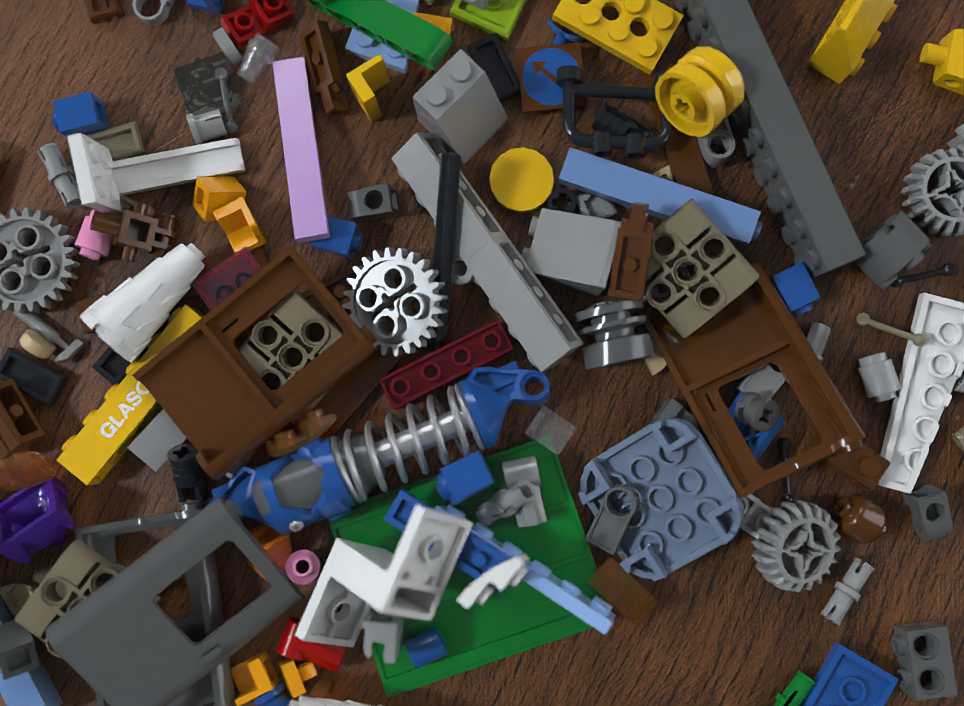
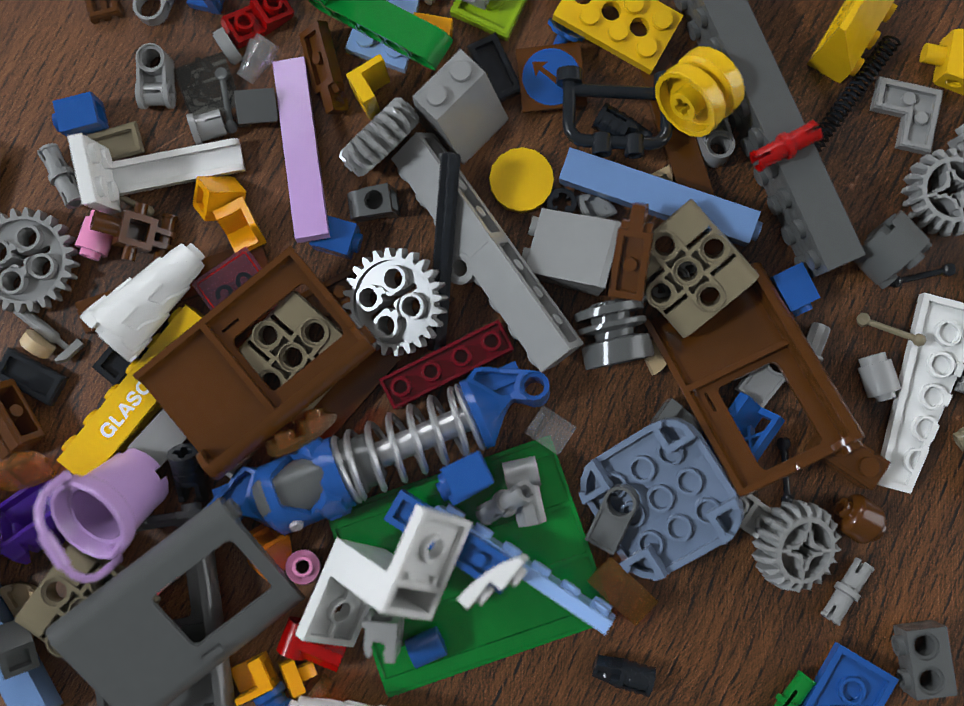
flat silver wheel [735,391,779,432] -> none
dark grey leg [902,484,953,542] -> none
none -> lavender piece [34,448,169,583]
none -> light grey piece [135,43,176,109]
none -> dark grey panel [234,88,278,128]
none -> light grey gear [339,97,419,177]
none -> black hinge [592,655,656,698]
none -> red pin [749,120,823,172]
none -> black piece [814,35,901,153]
none -> light grey tile [870,76,944,155]

